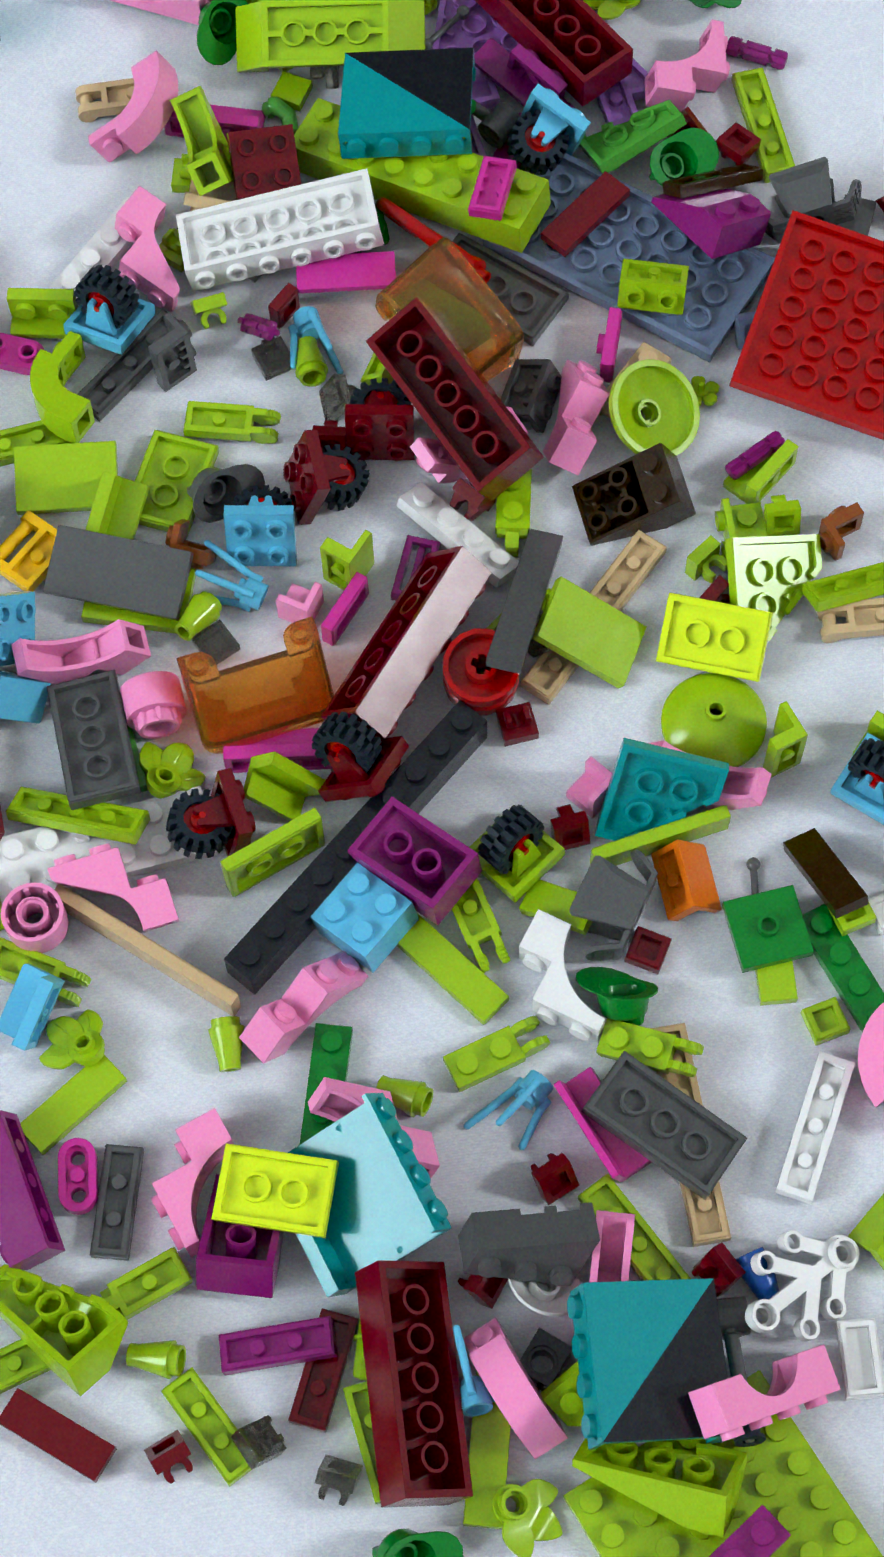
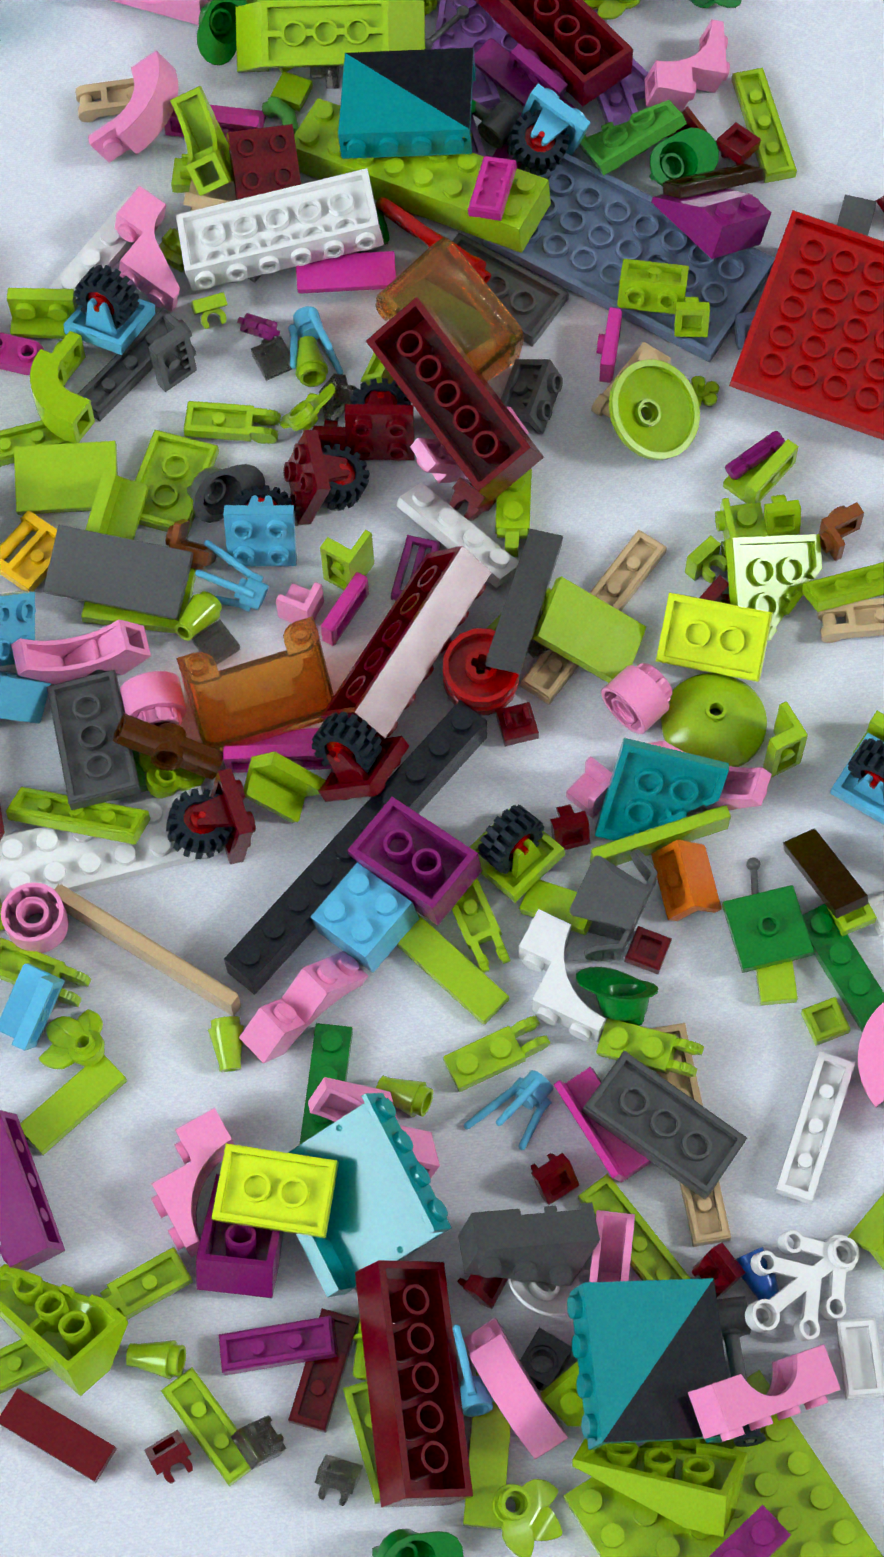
bright pink arch [47,843,179,932] -> none
dark pink plate [58,1138,98,1215] -> none
dark grey tile [90,1144,144,1261] -> none
lime tile [220,807,325,897] -> none
dark red tile [268,282,300,329] -> none
dark red tile [541,171,630,257] -> none
bright pink arch [543,359,610,475] -> none
dark brown slope [572,443,696,546] -> none
magenta axle [726,36,788,70] -> none
dark grey piece [765,157,862,244] -> none
none -> reddish brown piece [113,713,223,780]
none -> lime plate [280,383,335,431]
none -> bright pink piece [601,663,672,734]
none -> lime tile [674,297,710,337]

